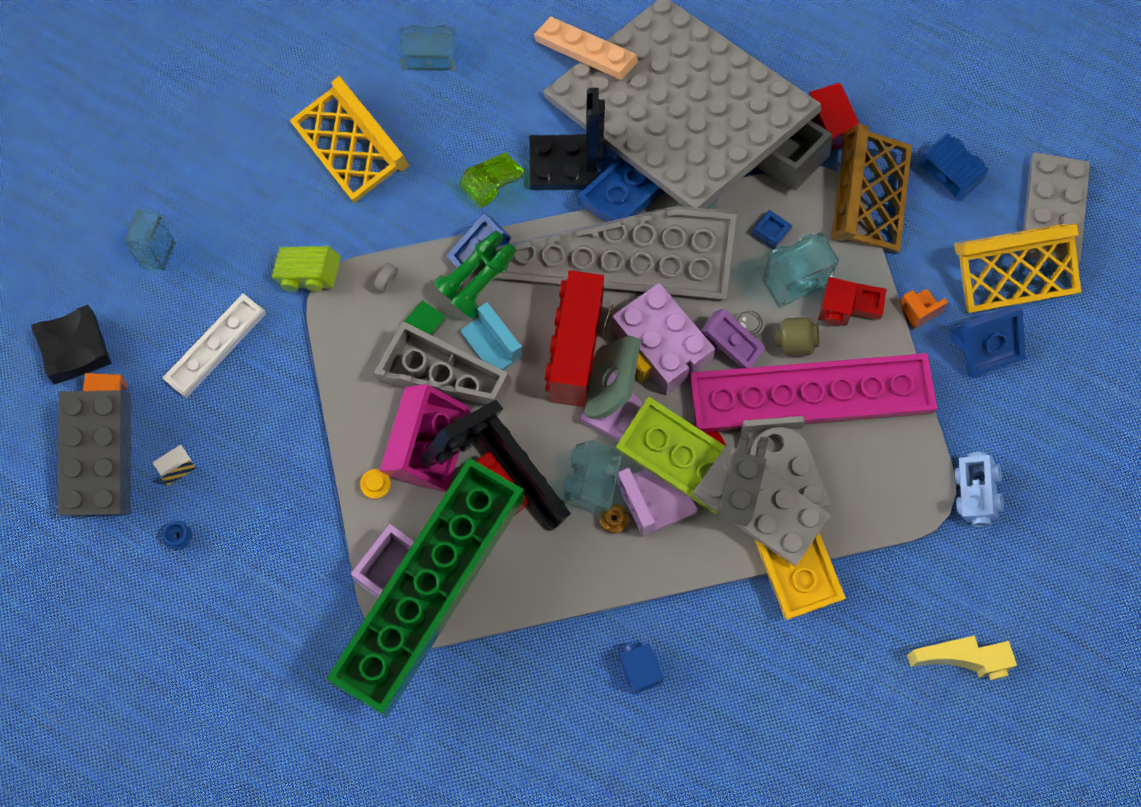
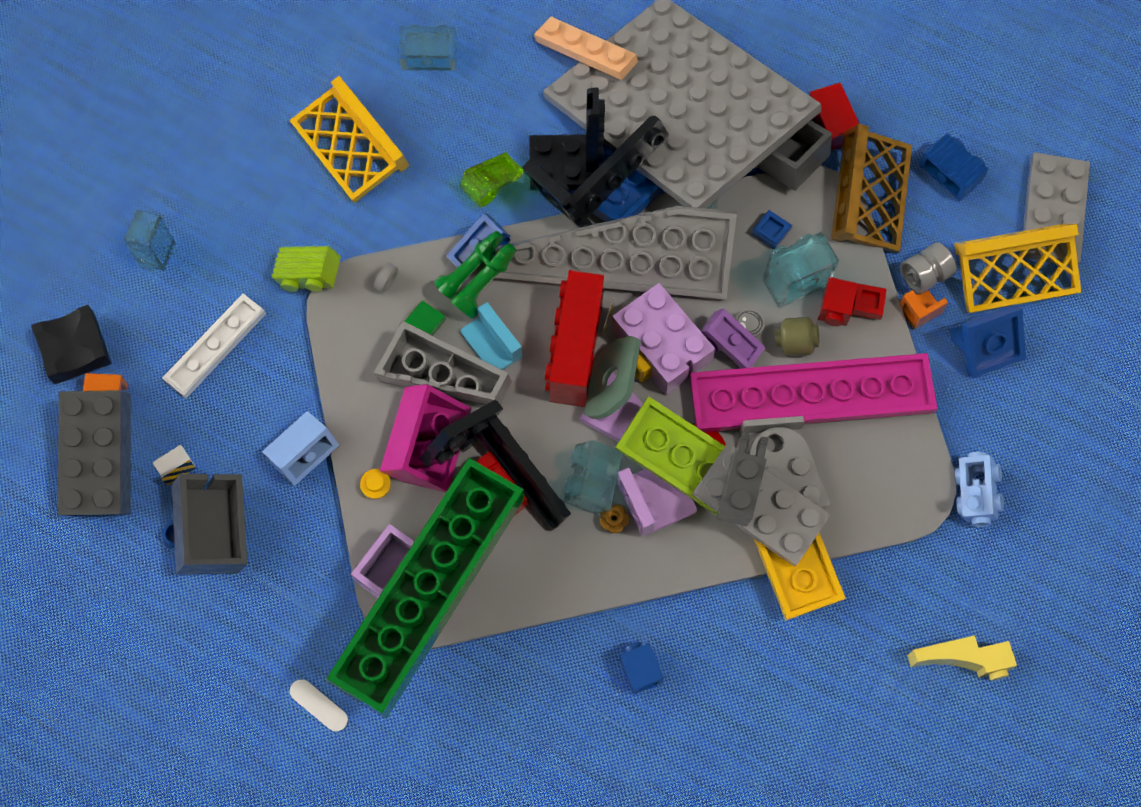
none -> dark grey piece [172,474,248,575]
none -> light blue brick [262,411,339,486]
none -> white sticker [290,679,348,731]
none -> black bracket [522,116,670,228]
none -> light grey wheel [900,242,957,295]

